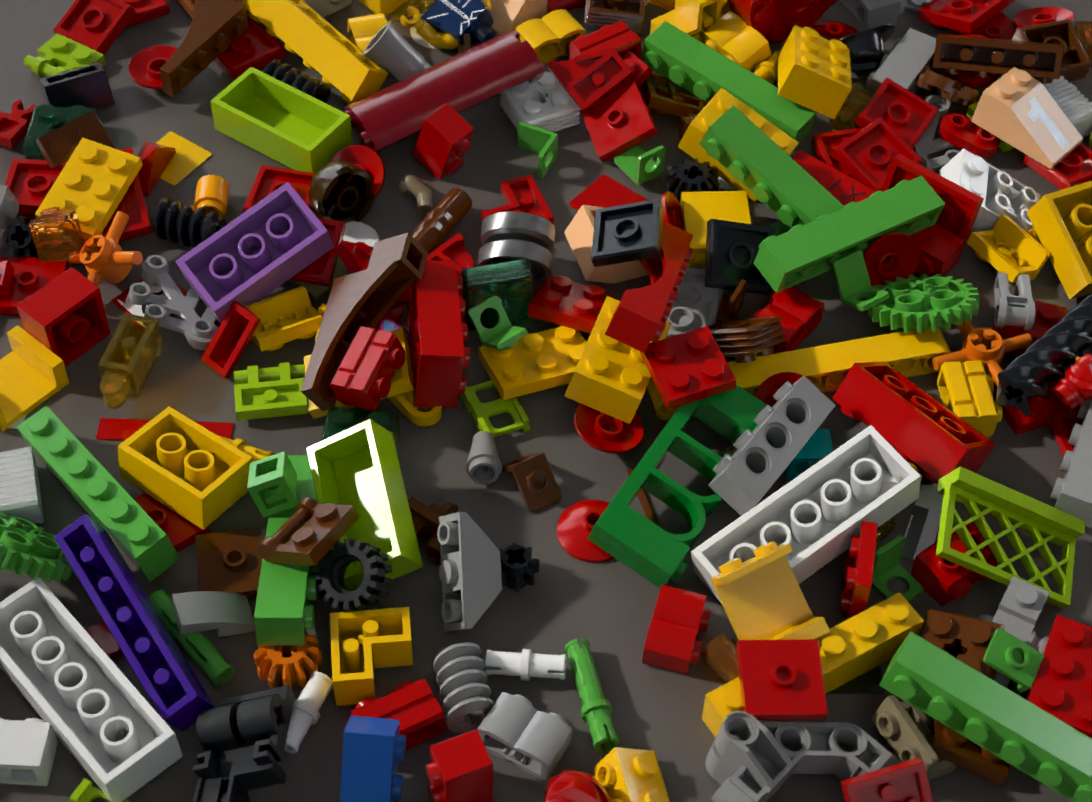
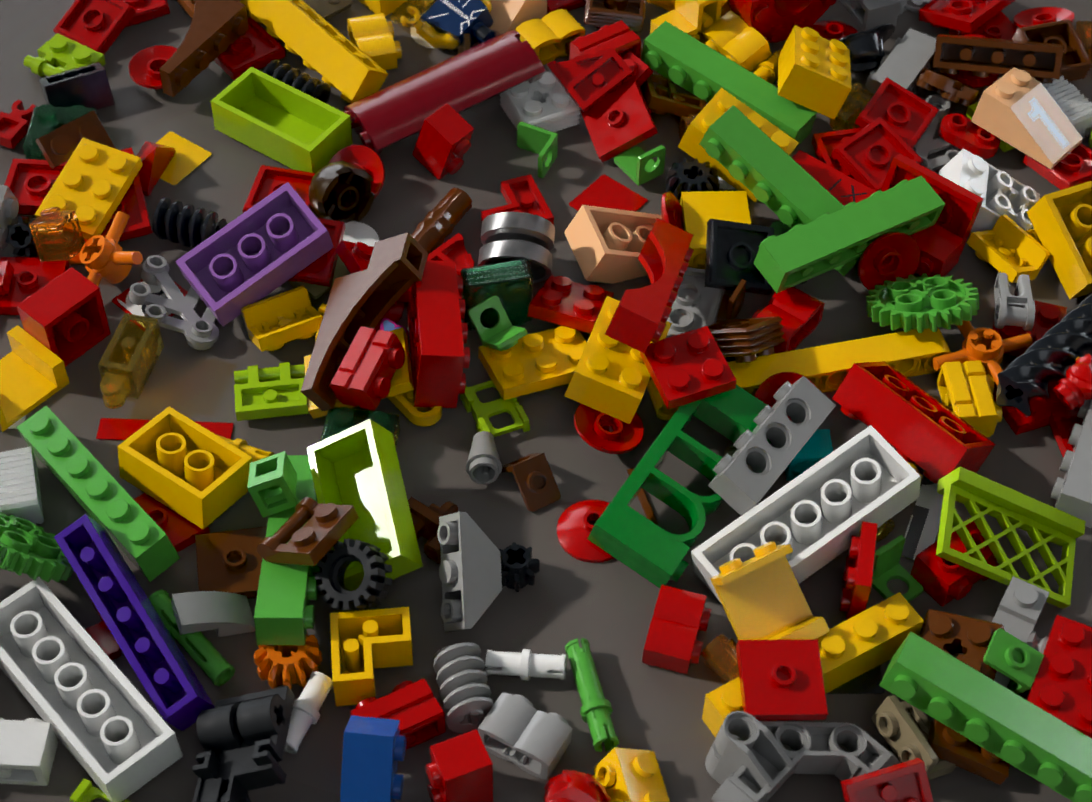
light orange brick [194,175,230,222] -> none
red slope [201,301,261,378] -> none
light grey plant [362,22,431,81] -> none
dark tan arm [398,175,433,216] -> none
black plate [591,198,664,267] -> none
bright green bracket [831,249,890,311] -> none

